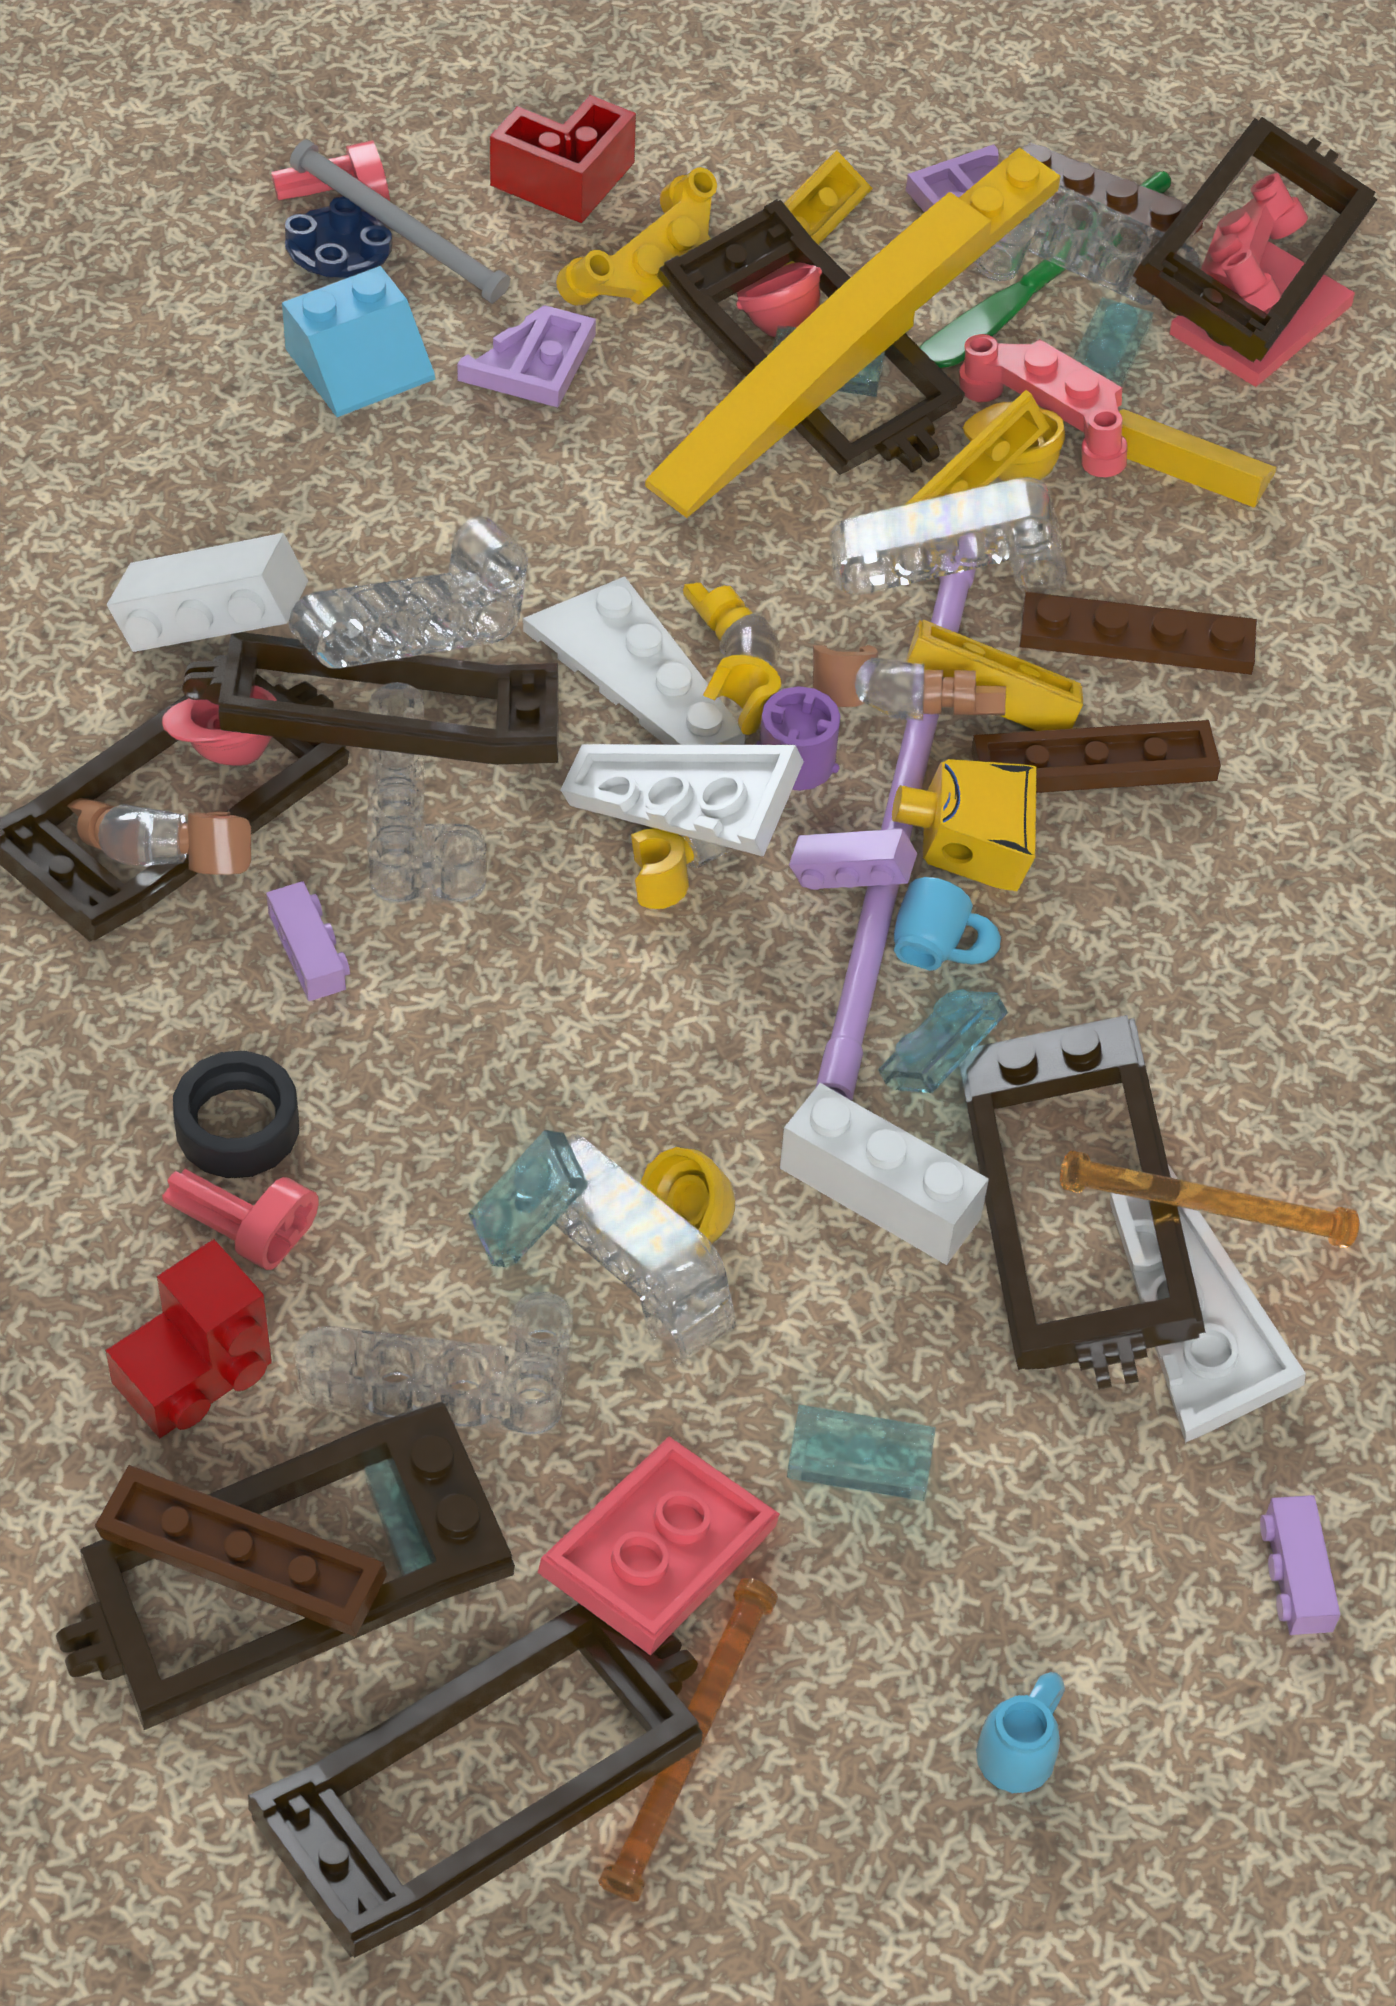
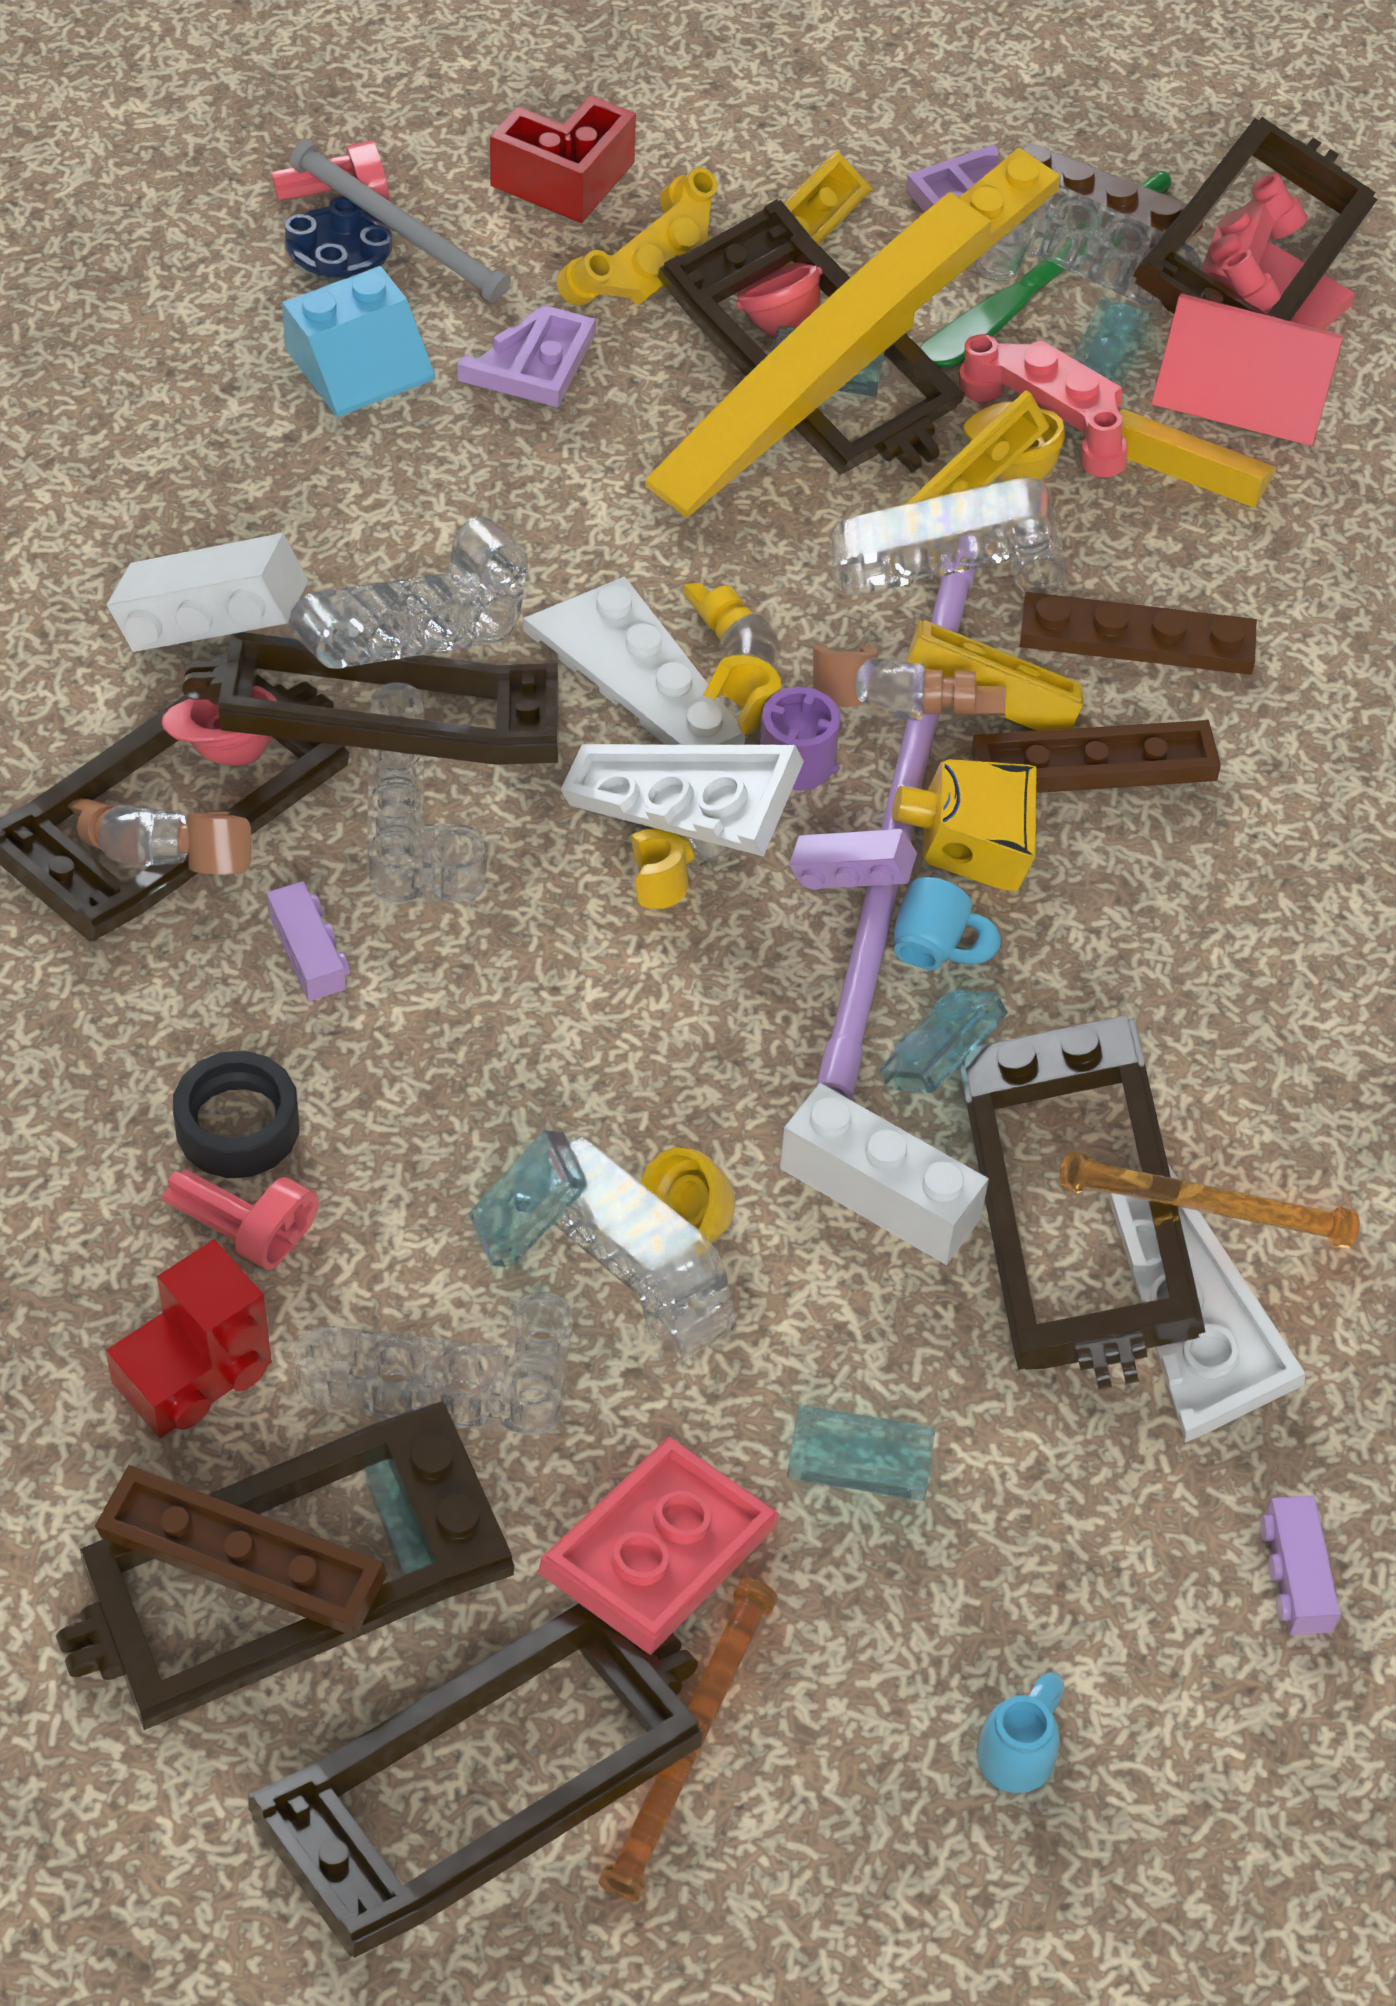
none -> coral tile [1151,294,1344,446]

